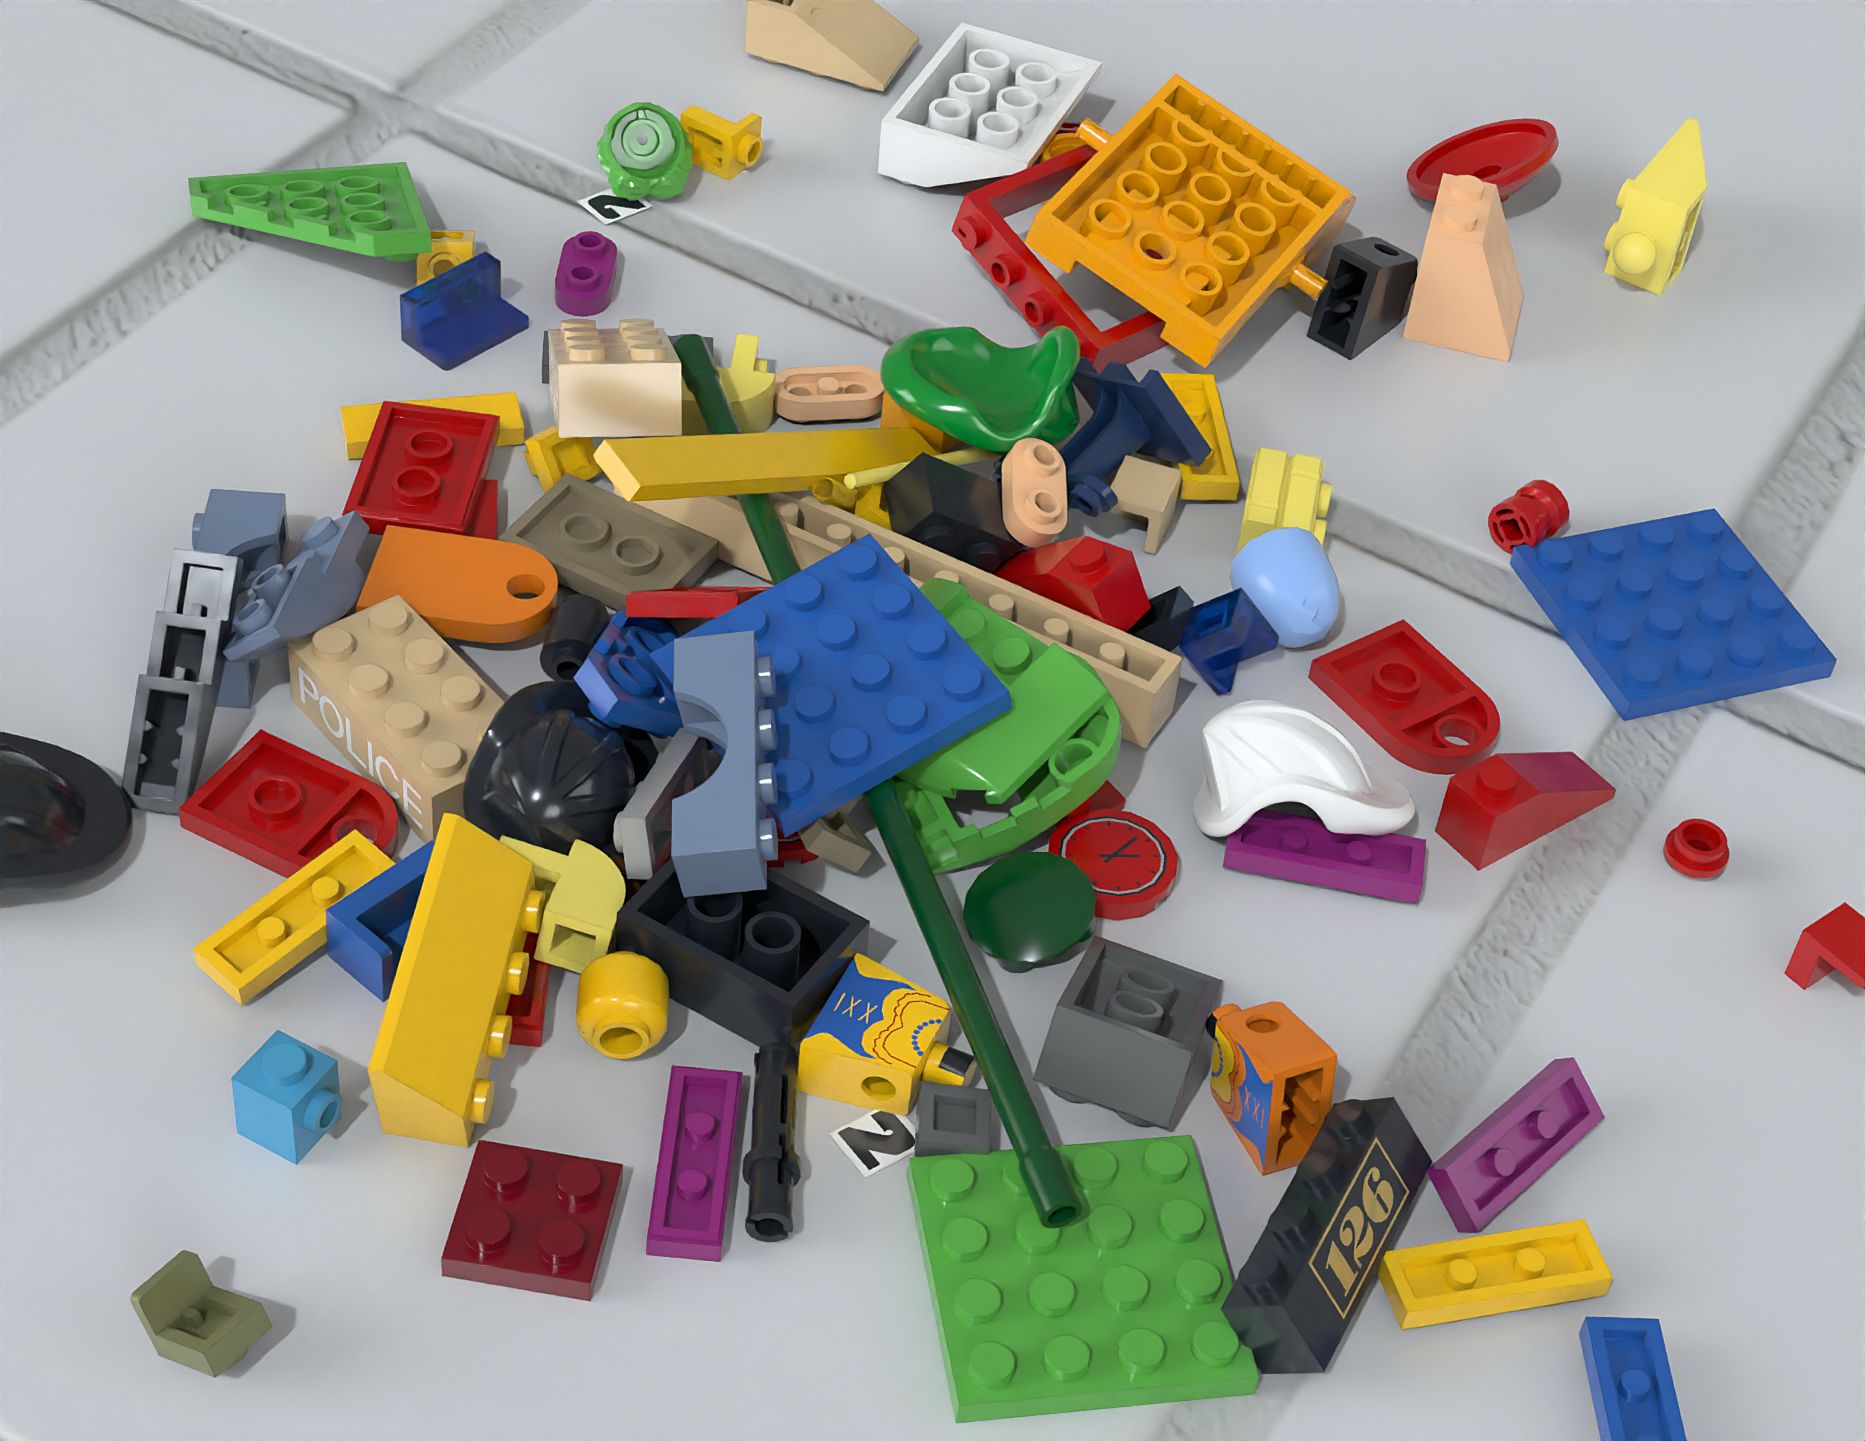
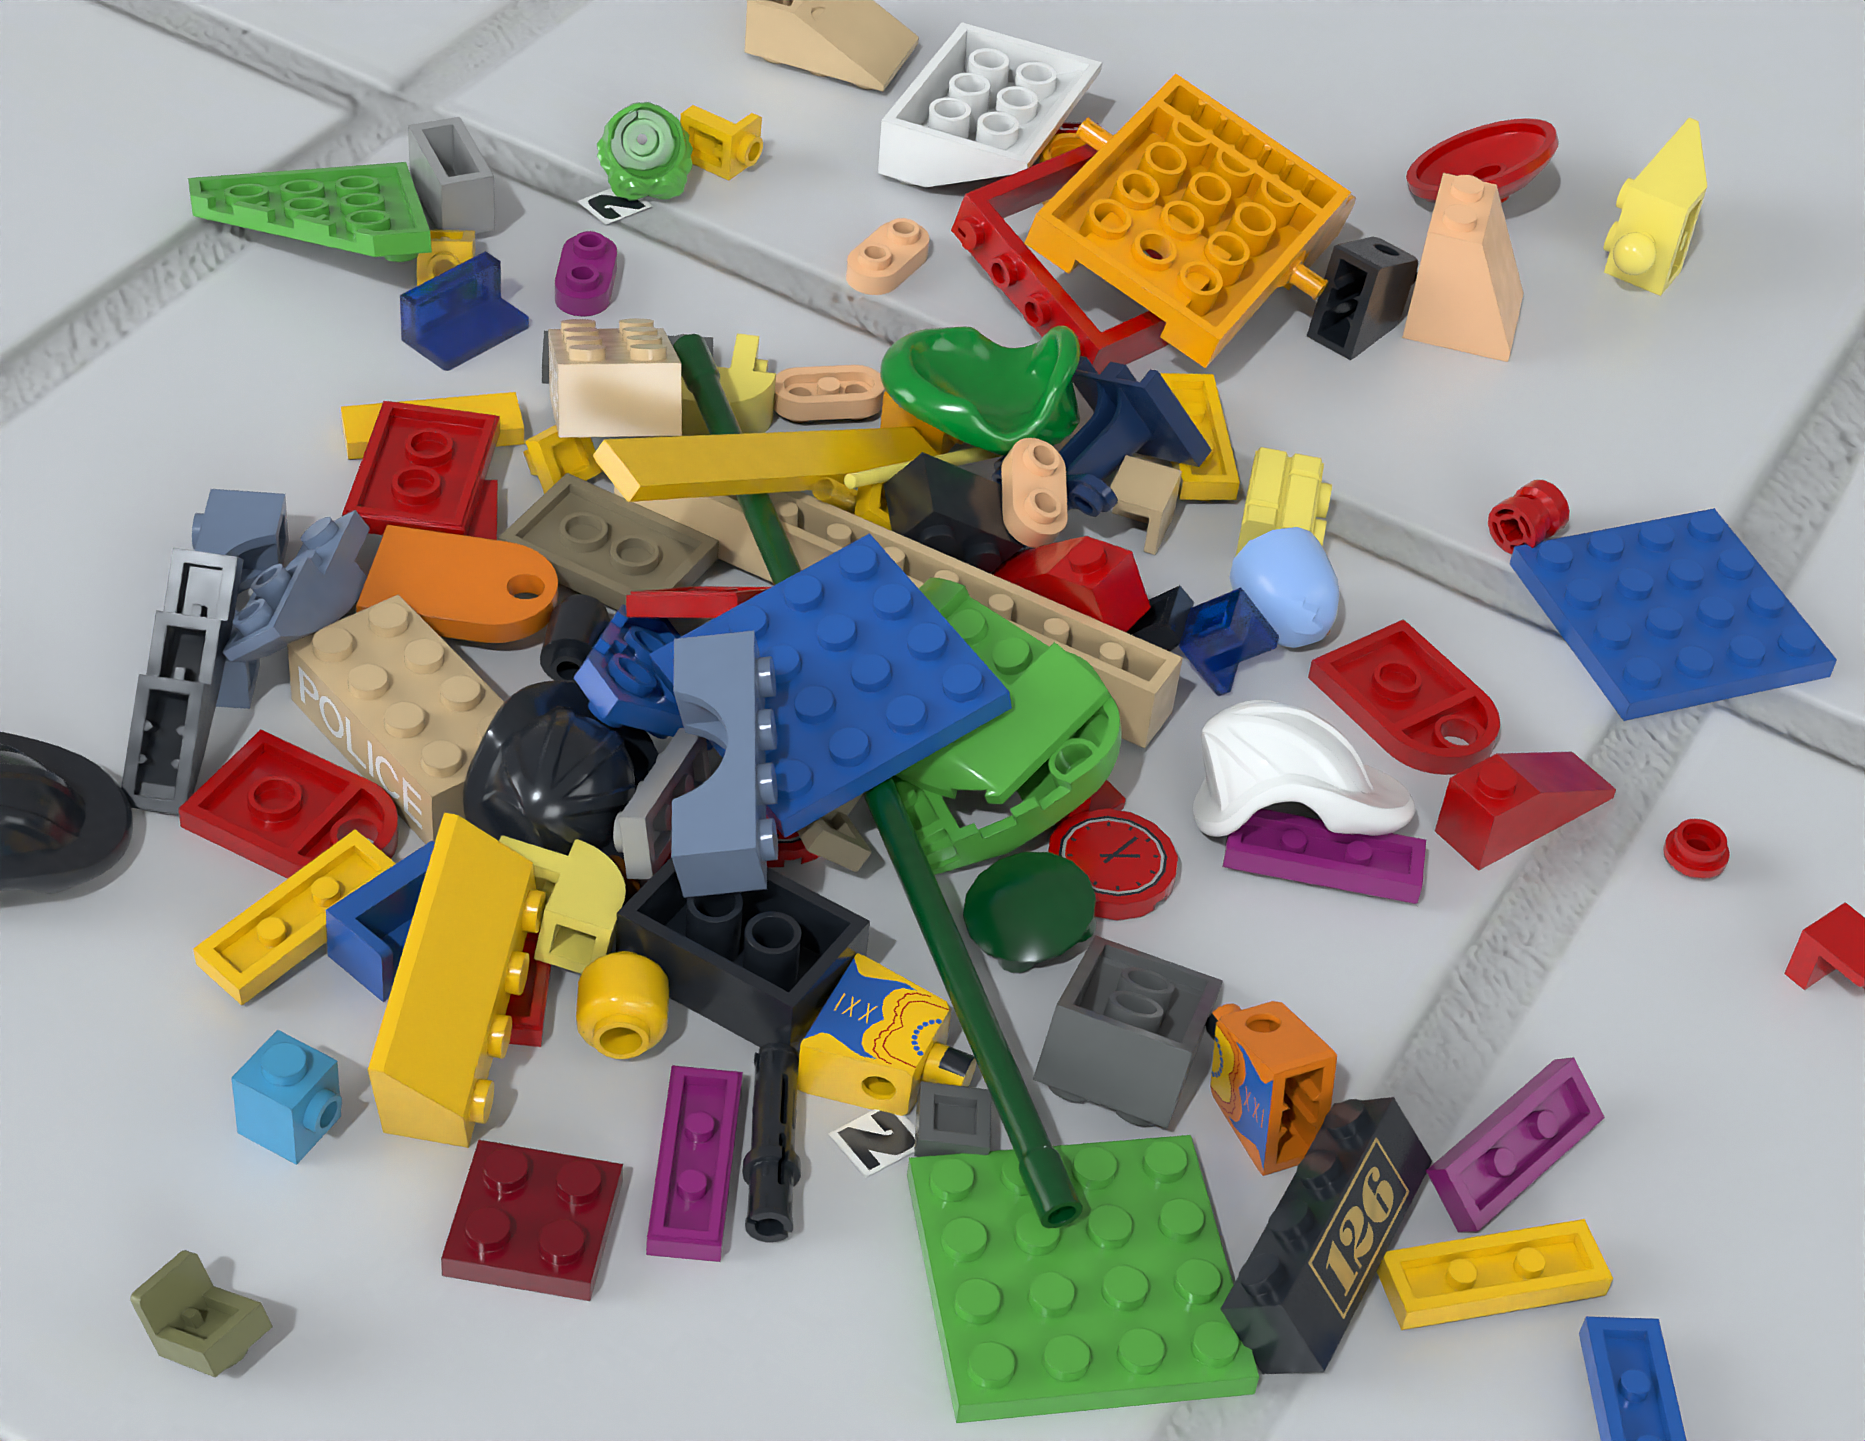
none -> light grey brick [408,117,495,233]
none -> light nougat plate [846,218,930,295]

